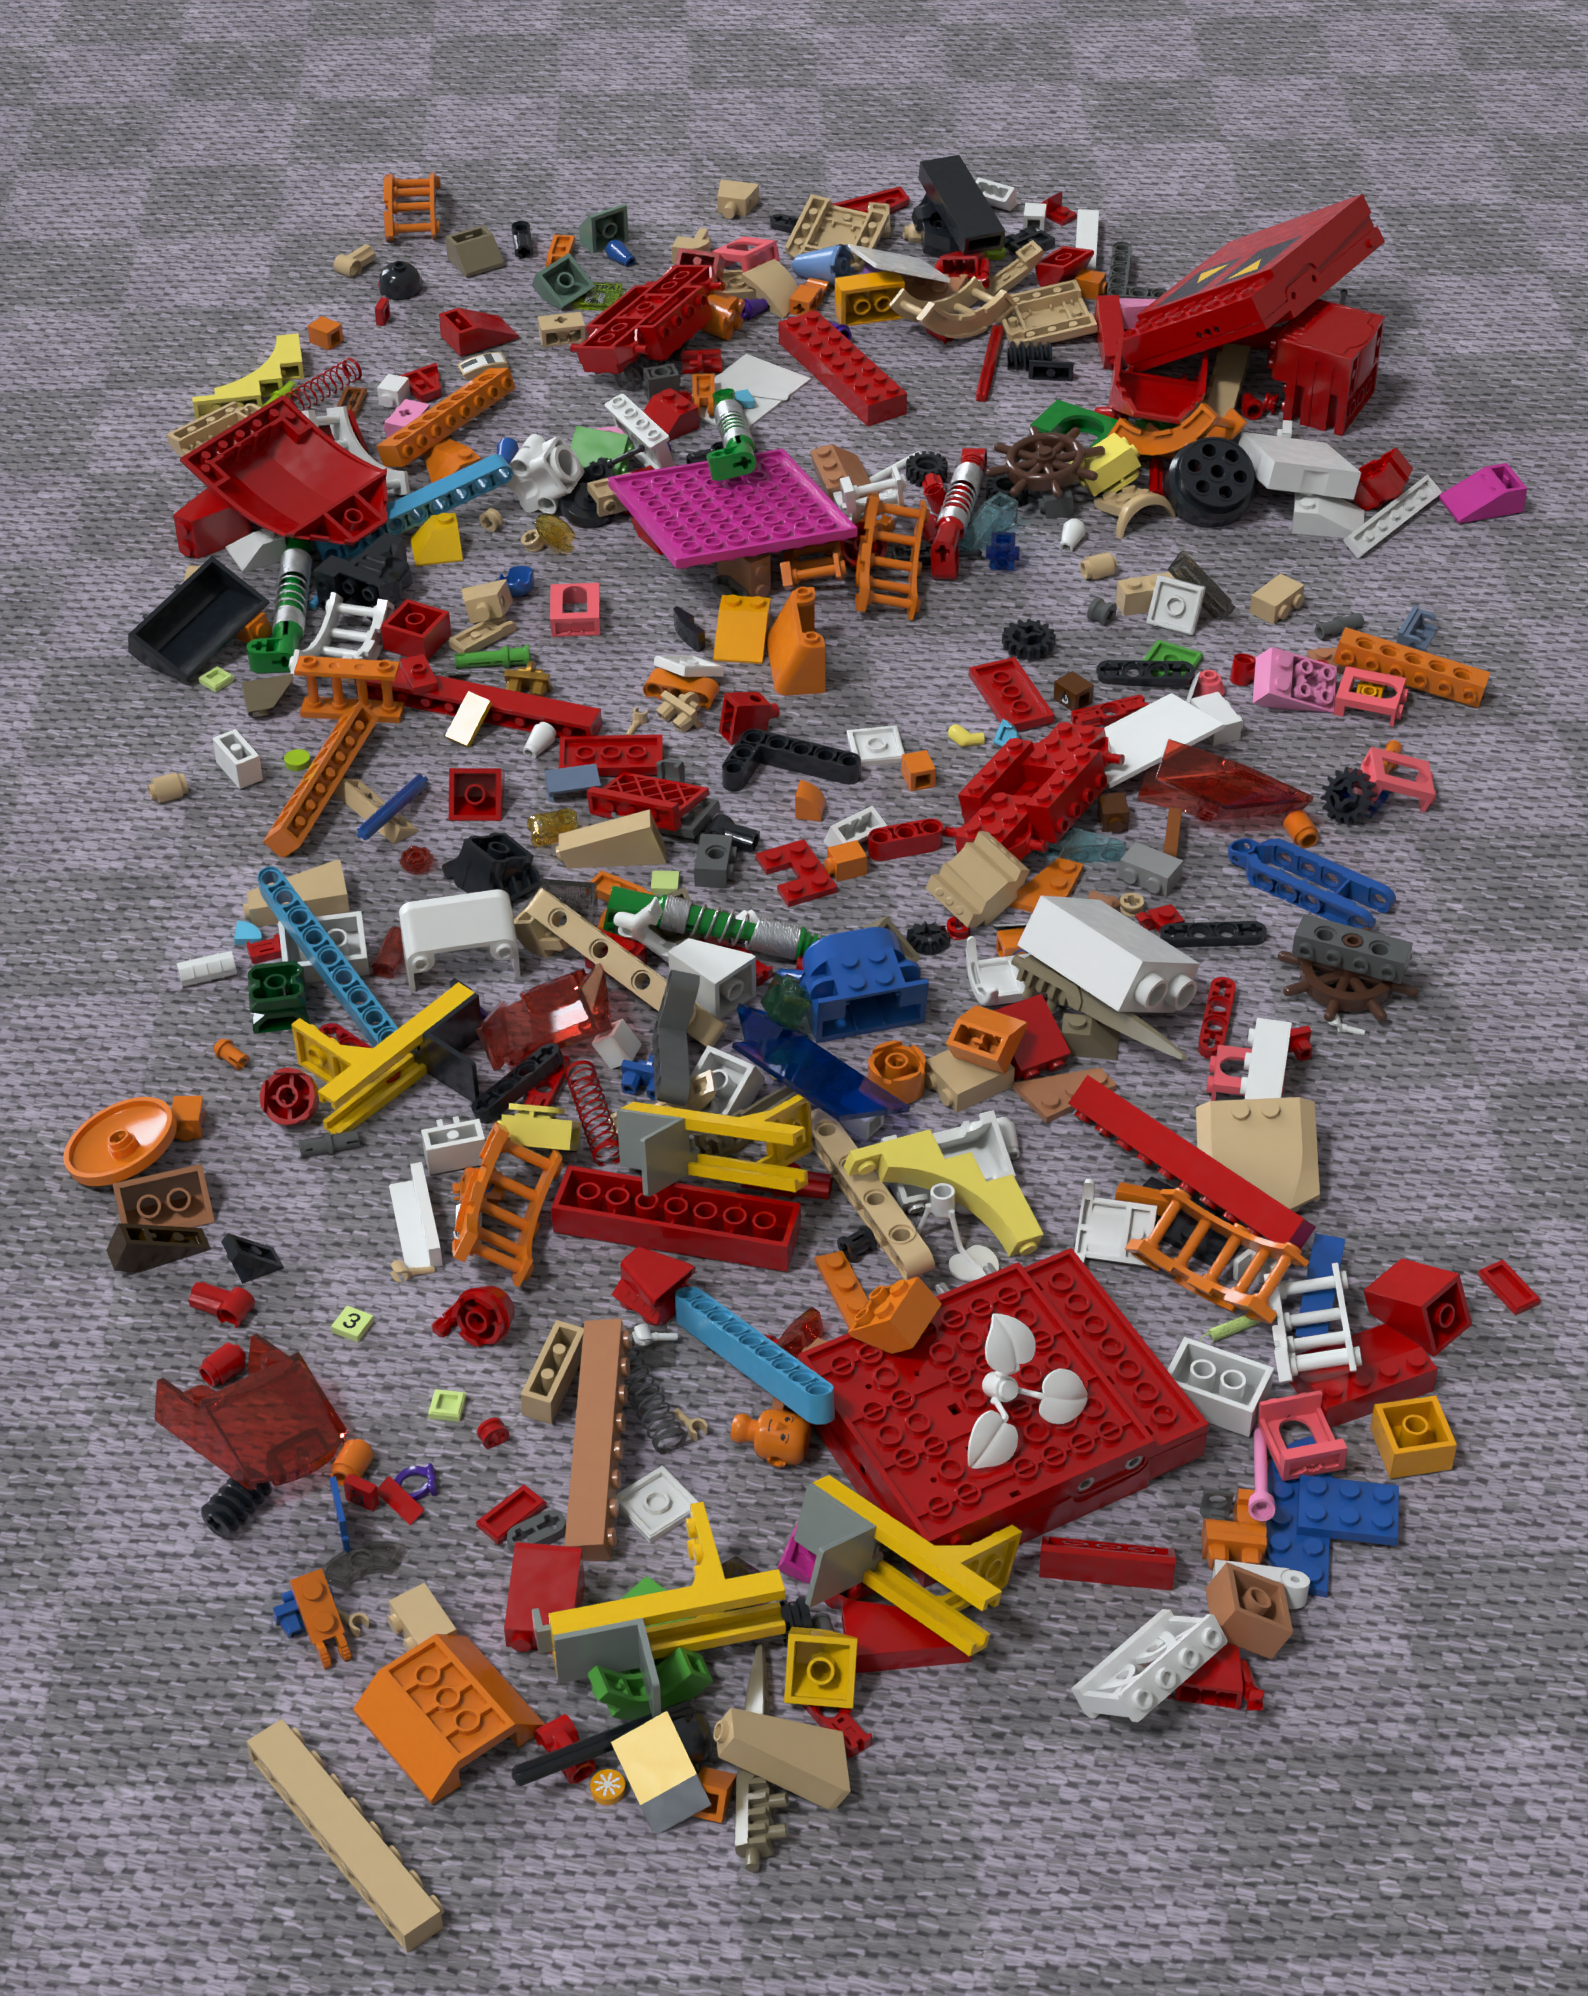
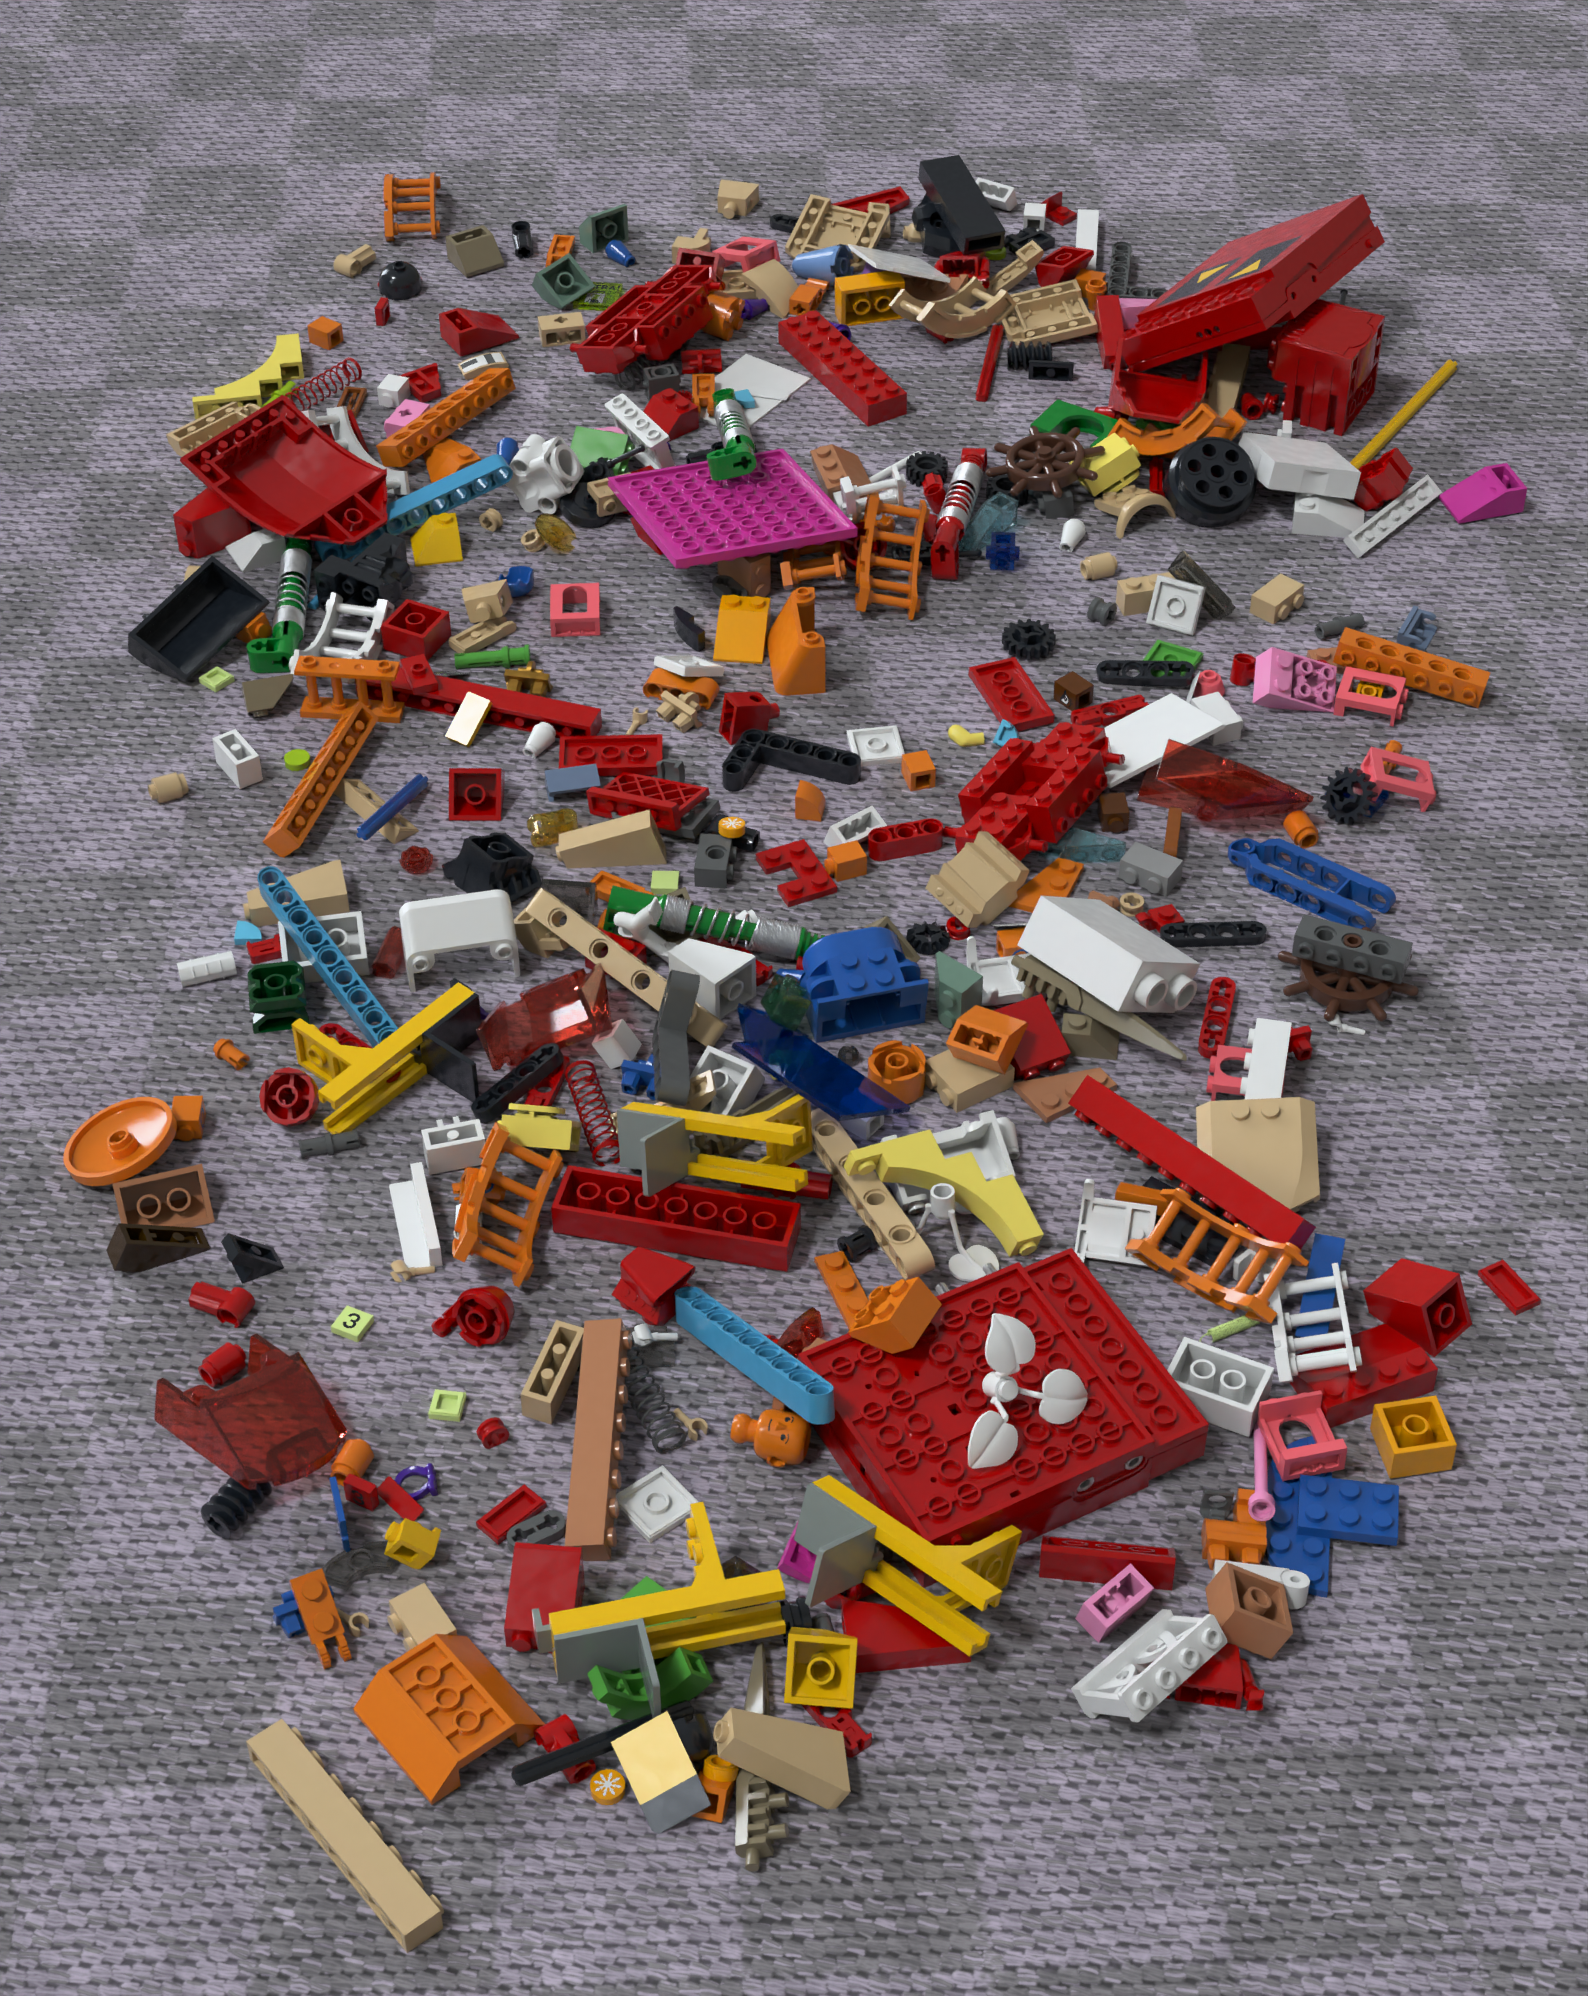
none -> yellow brick [384,1518,441,1569]
none -> light orange tile [703,1755,739,1782]
none -> light orange tile [719,817,745,838]
none -> clear smoke hinge [837,1045,860,1068]
none -> sand green slope [935,951,983,1028]
none -> bright pink brick [1075,1563,1154,1643]
none -> orange cone [1085,278,1107,311]
none -> yellow axle [1350,359,1458,470]

